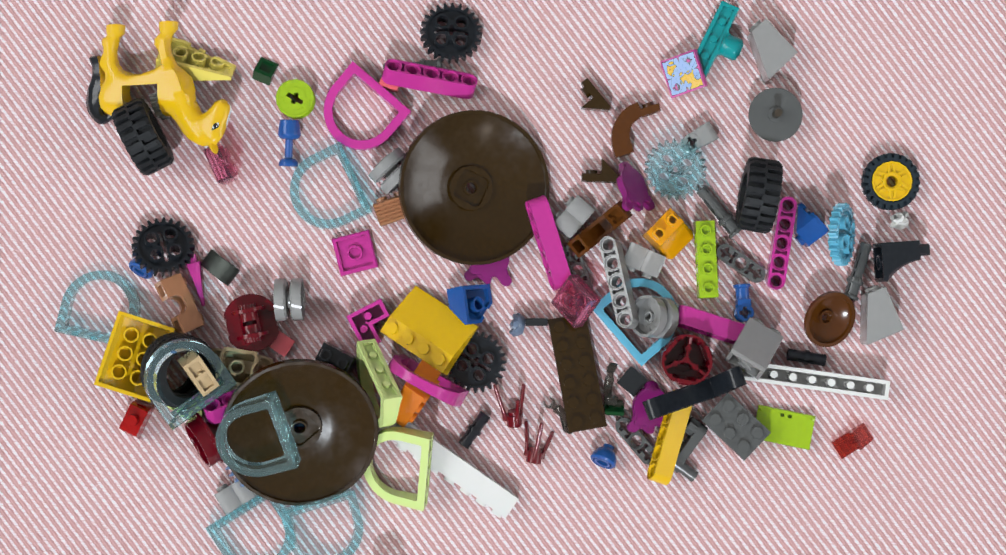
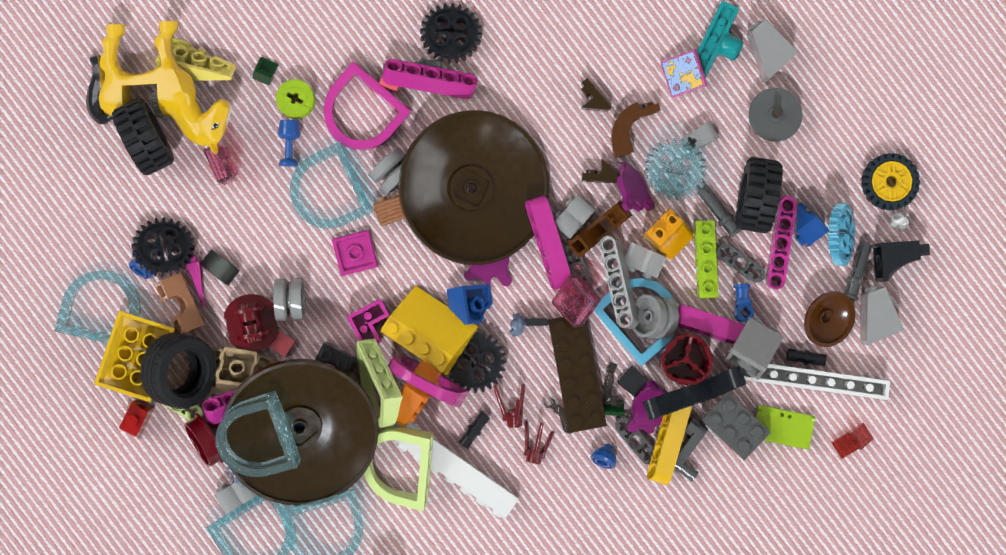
clear light blue window [144,338,237,430] -> none
tan hinge [177,349,220,397] -> none

